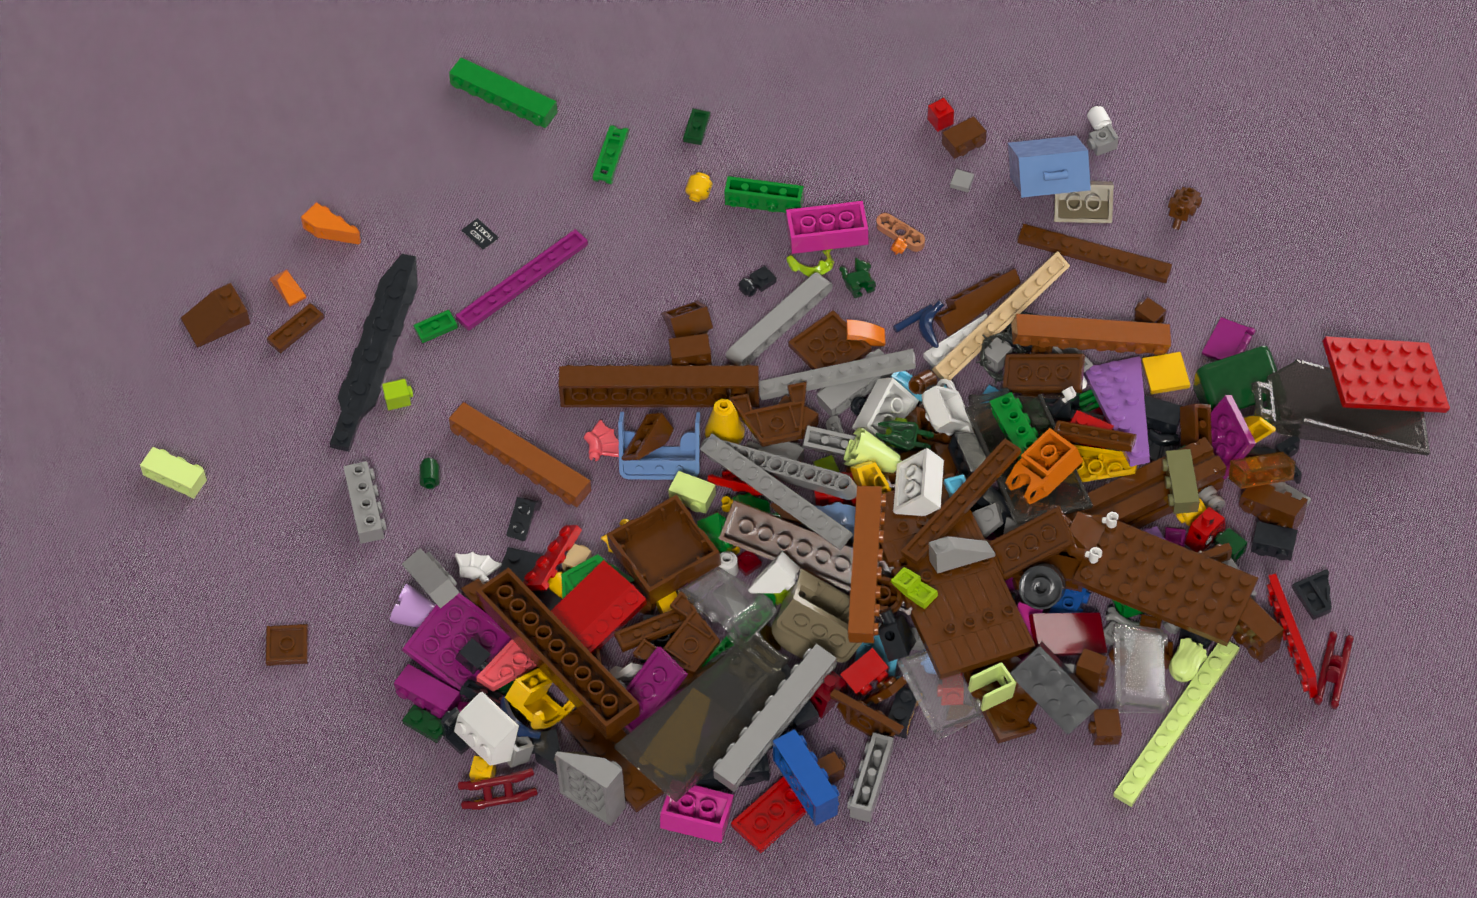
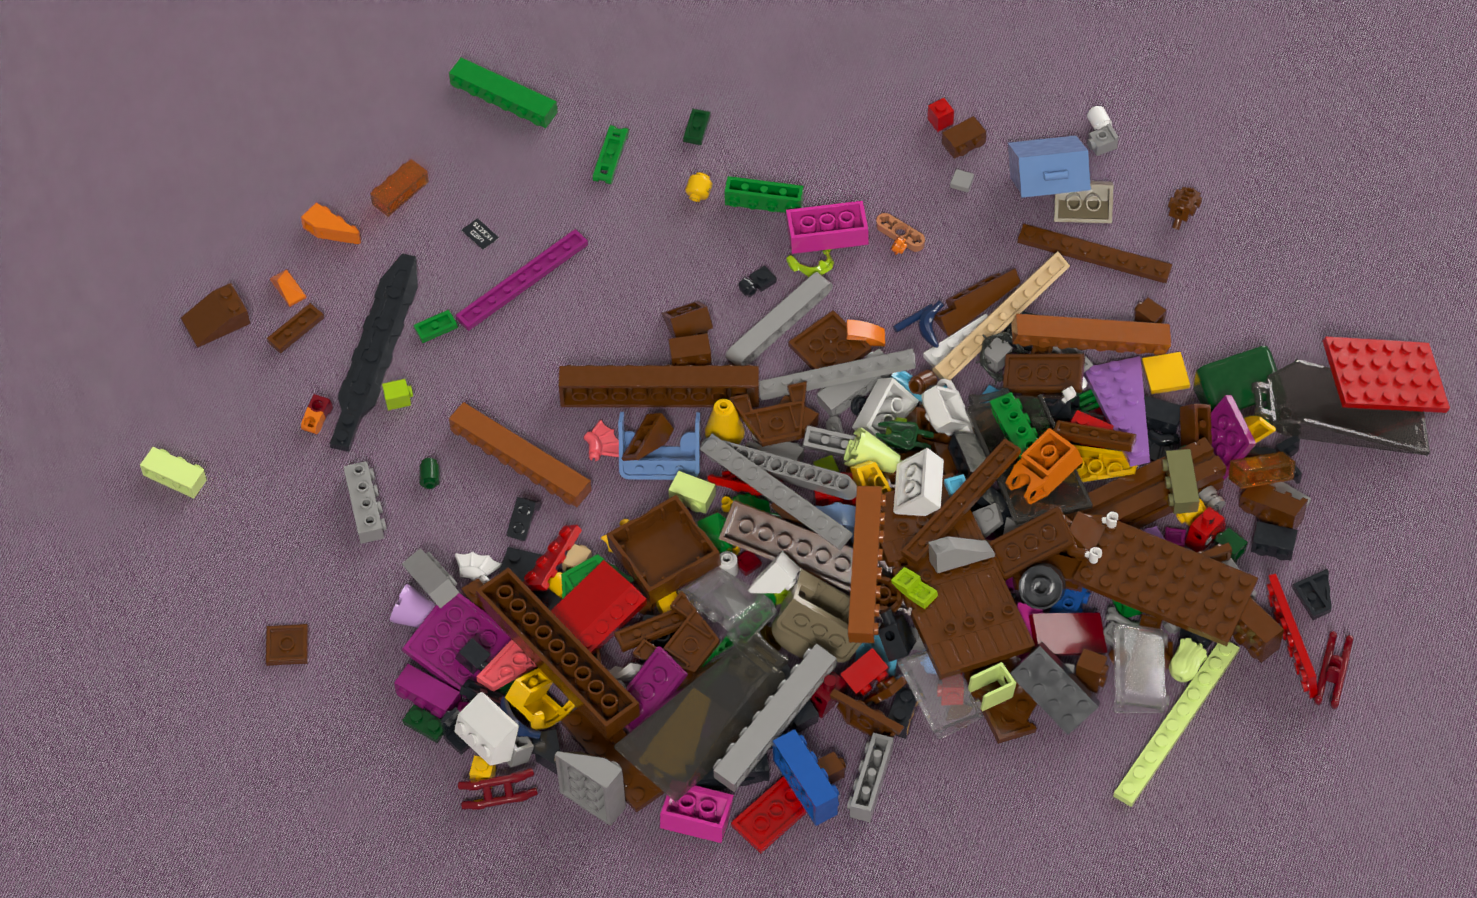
dark green animal [839,258,876,298] -> none
reddish brown head [1088,709,1122,745] -> none
magenta piece [1202,317,1255,360] -> none
none -> leg [301,394,333,435]
none -> clear orange brick [370,159,429,217]

